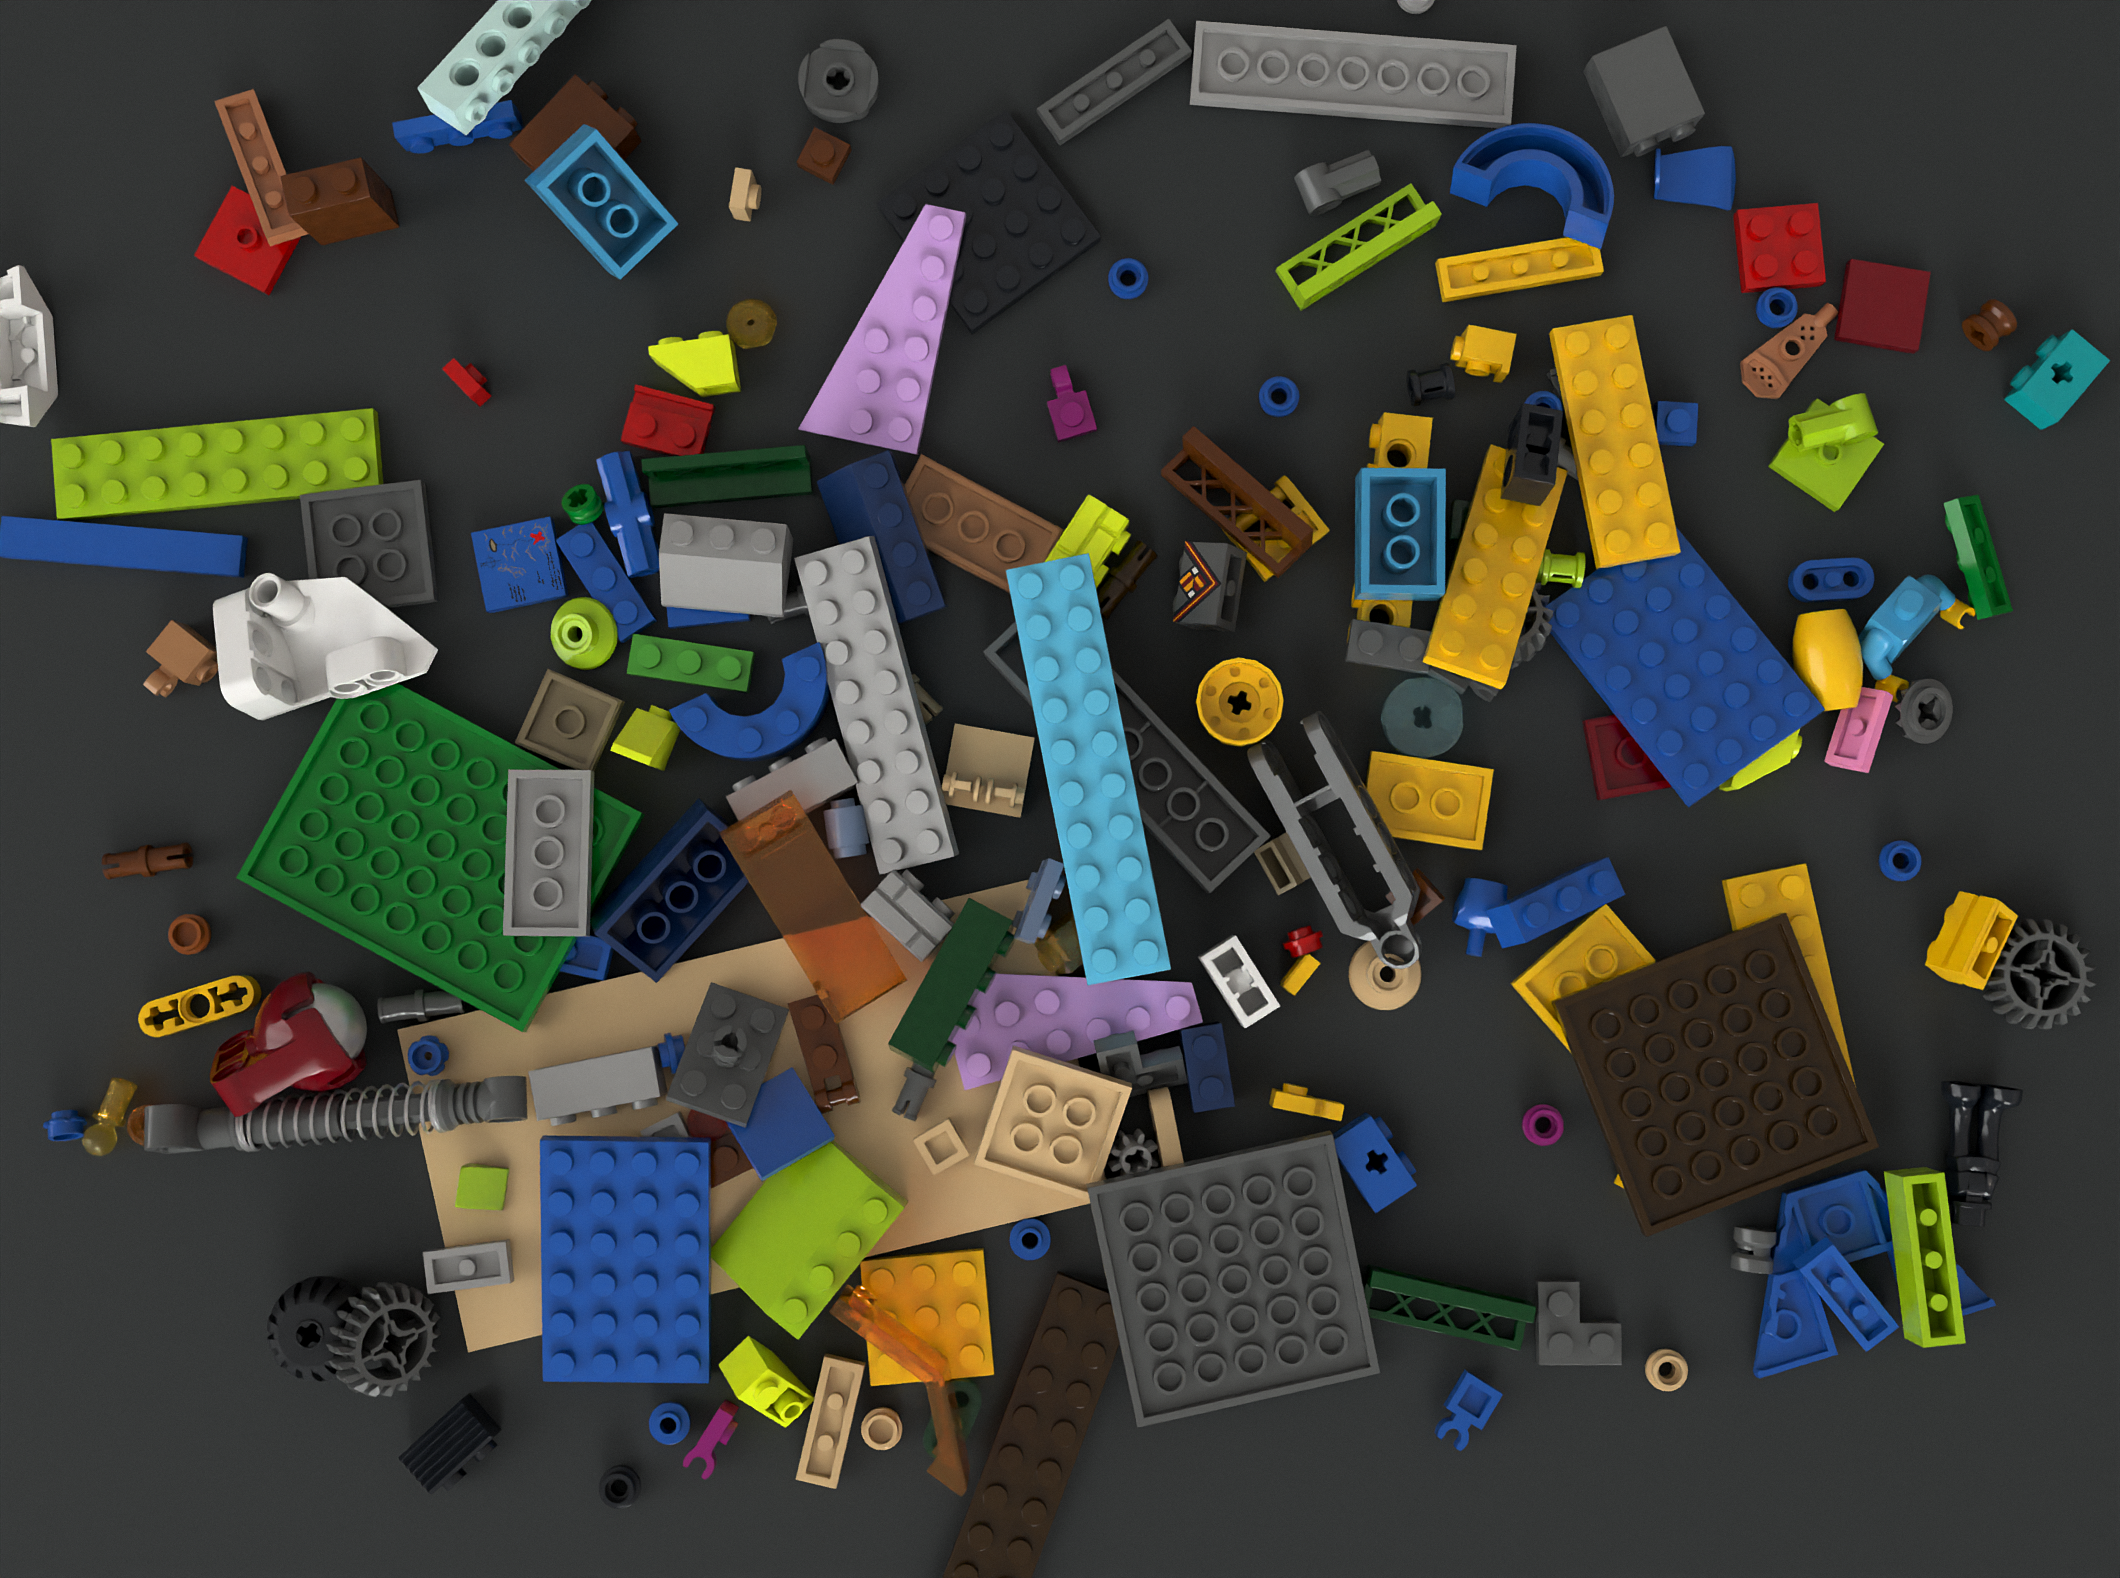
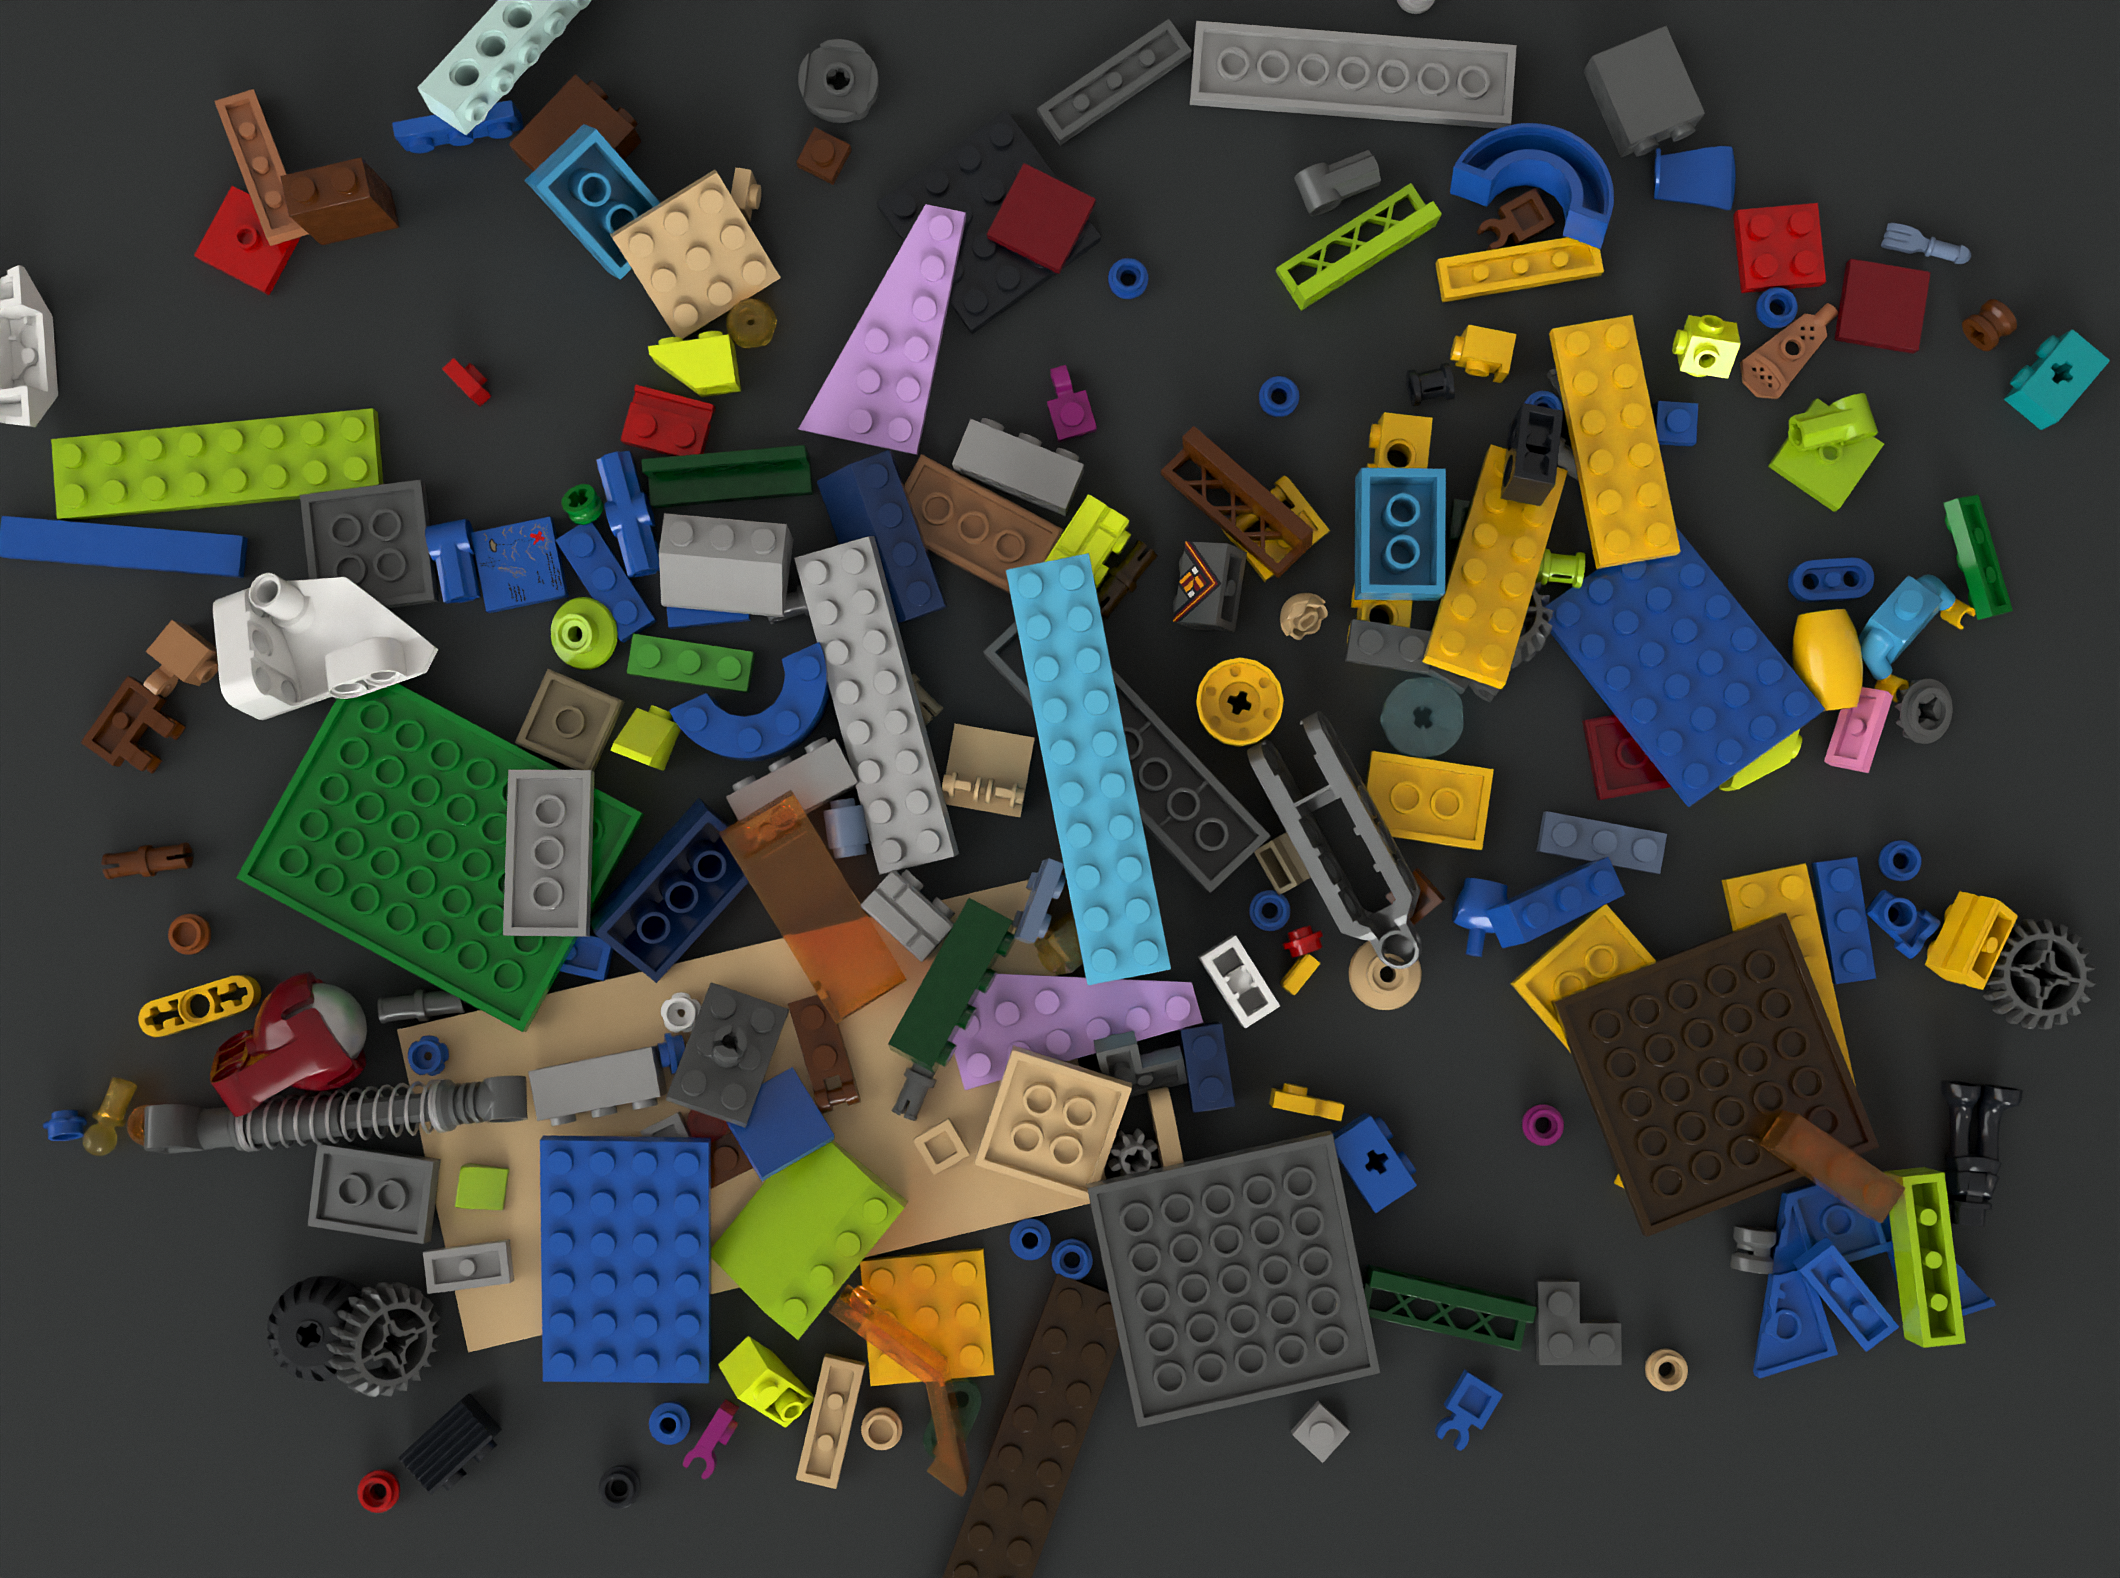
none -> reddish brown plate [80,676,186,774]
none -> dark grey plate [308,1142,441,1244]
none -> red plate [357,1469,401,1513]
none -> blue piece [425,519,481,604]
none -> tan plate [610,170,781,339]
none -> white plate [661,992,701,1033]
none -> light grey brick [952,418,1084,516]
none -> dark red tile [987,163,1096,274]
none -> blue plate [1051,1238,1093,1280]
none -> blue plate [1249,890,1290,931]
none -> tan plate [1280,593,1328,640]
none -> light grey plate [1291,1401,1350,1463]
none -> reddish brown plate [1476,188,1555,251]
none -> sand blue plate [1536,811,1667,874]
none -> neon yellow brick [1672,315,1741,379]
none -> clear orange brick [1760,1110,1905,1223]
none -> blue plate [1811,857,1876,984]
none -> blue plate [1866,890,1940,959]
none -> sand blue piece [1881,223,1971,264]

